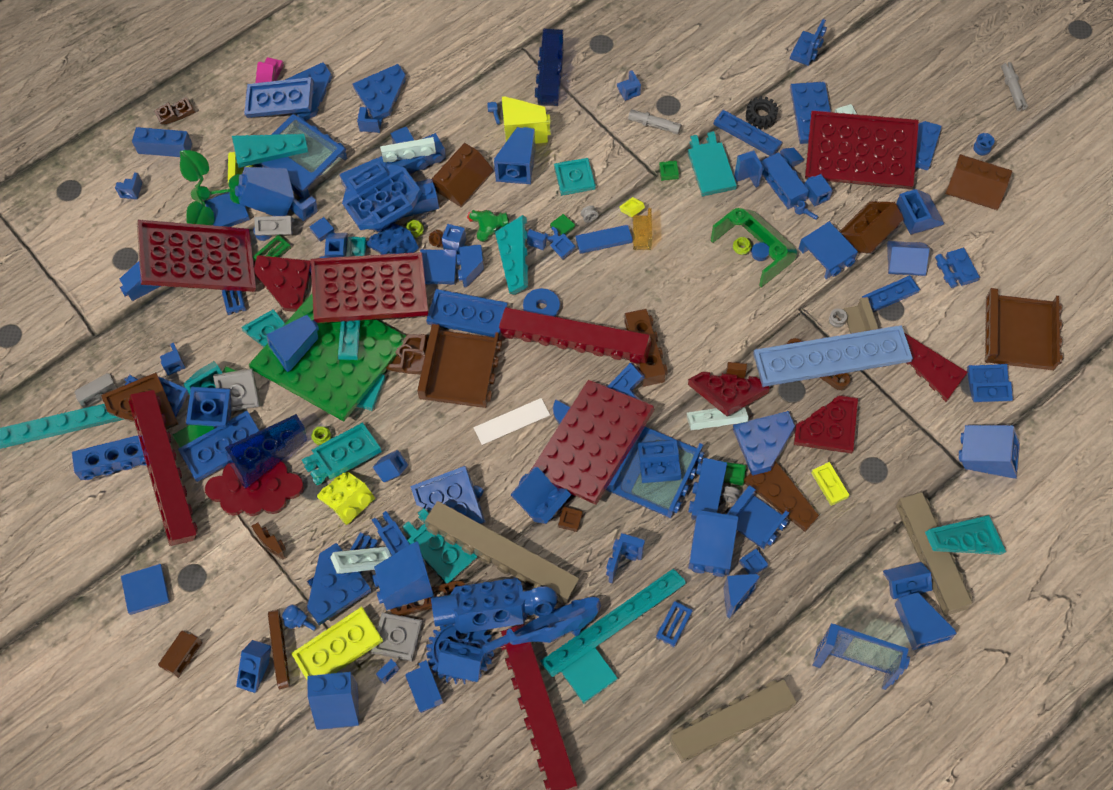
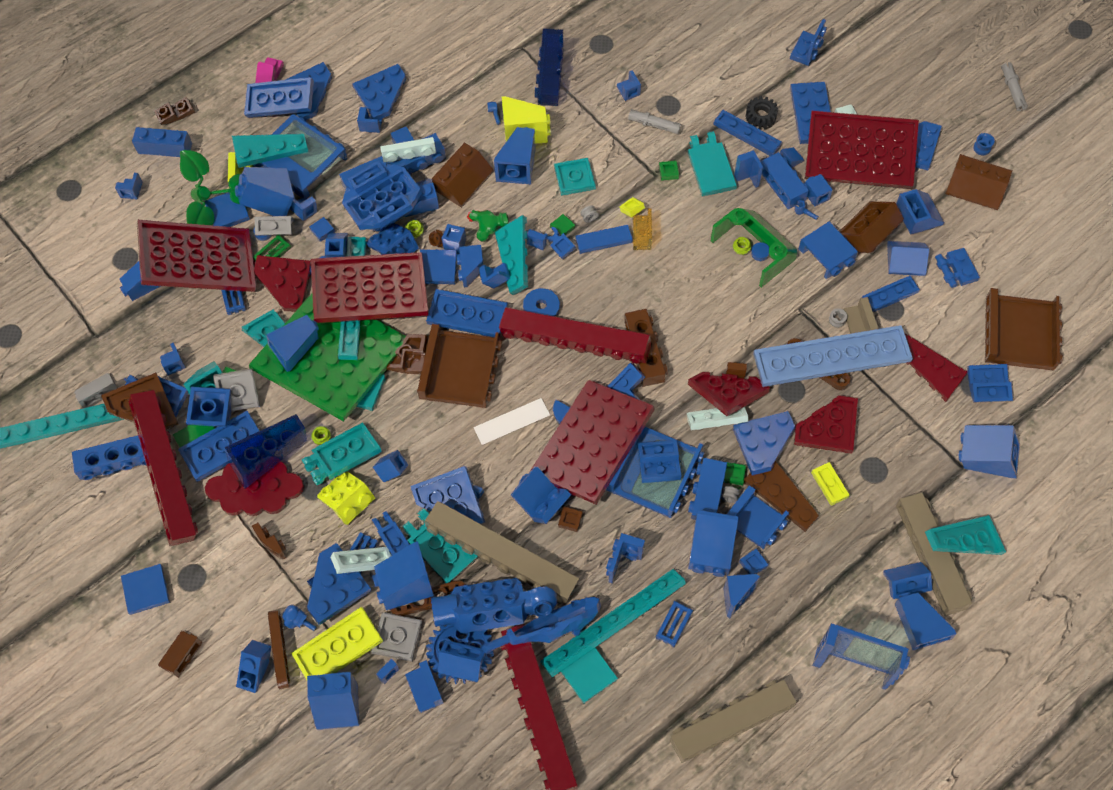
none -> blue panel [479,263,510,289]

